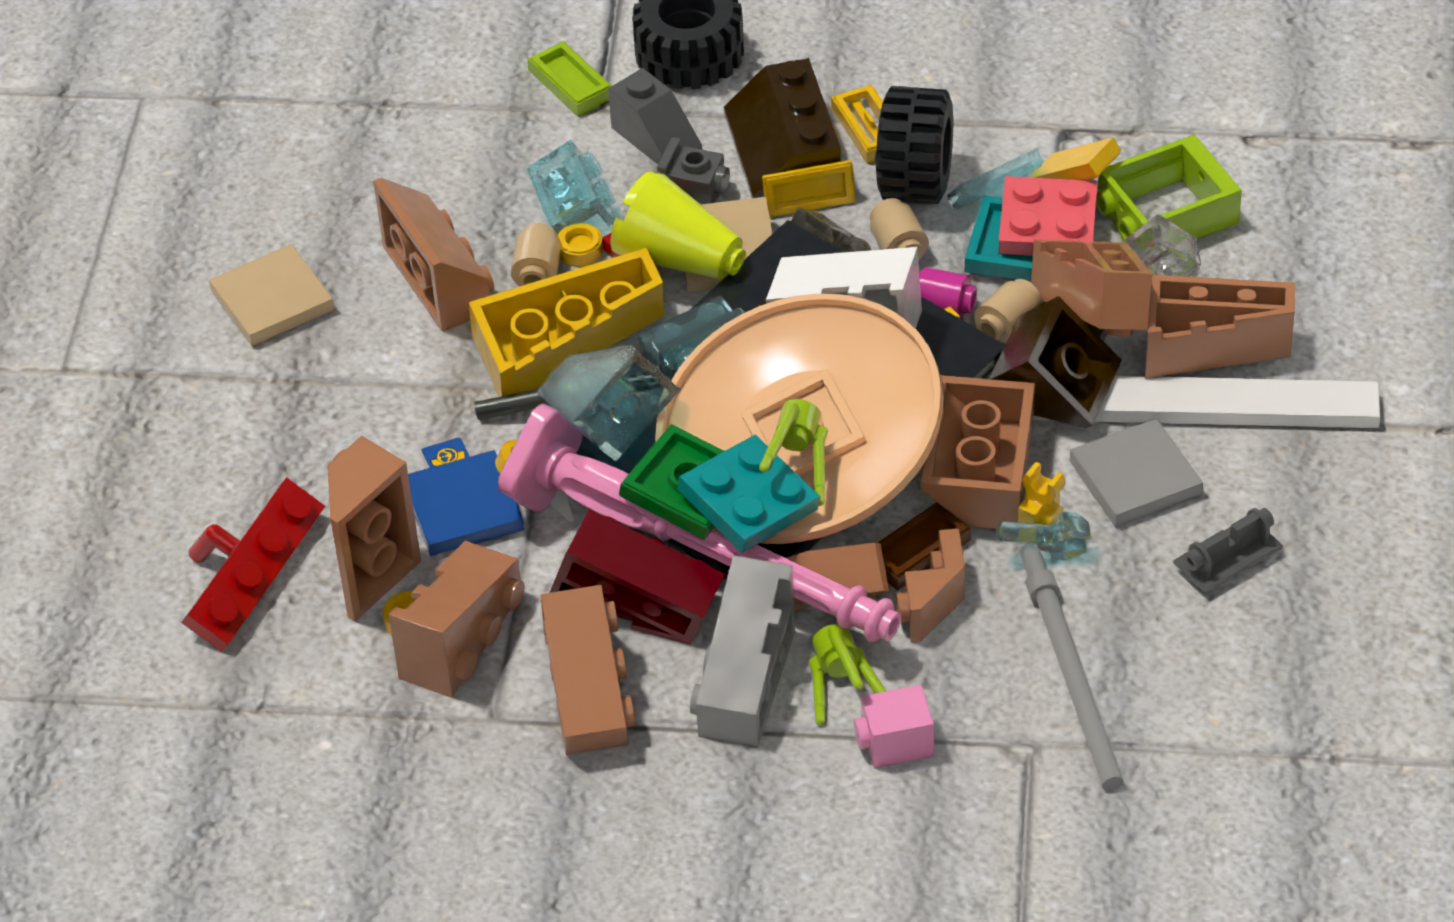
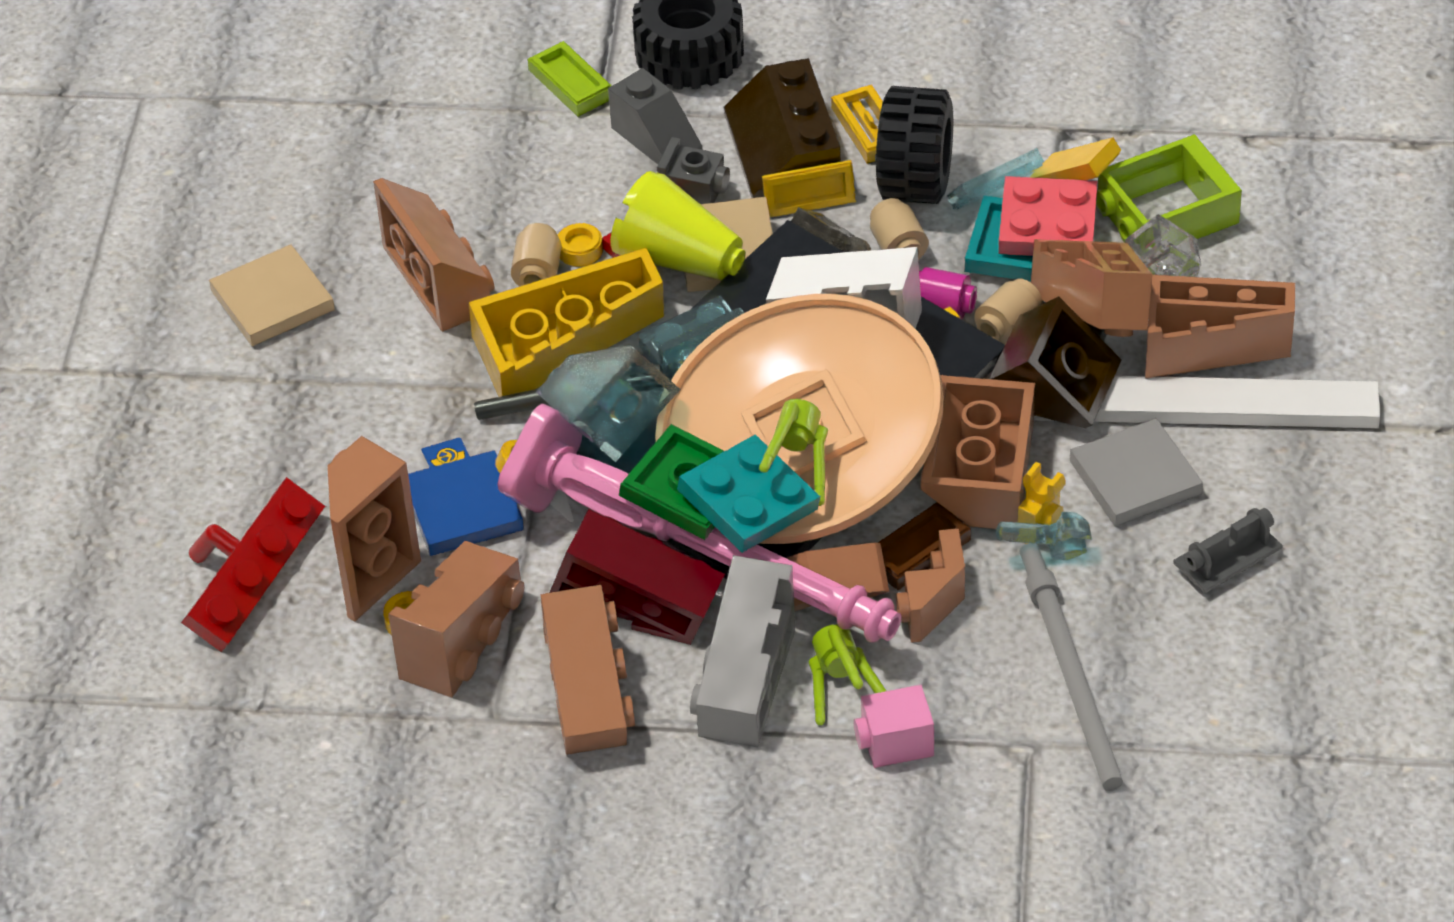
clear light blue bracket [526,139,616,235] -> none

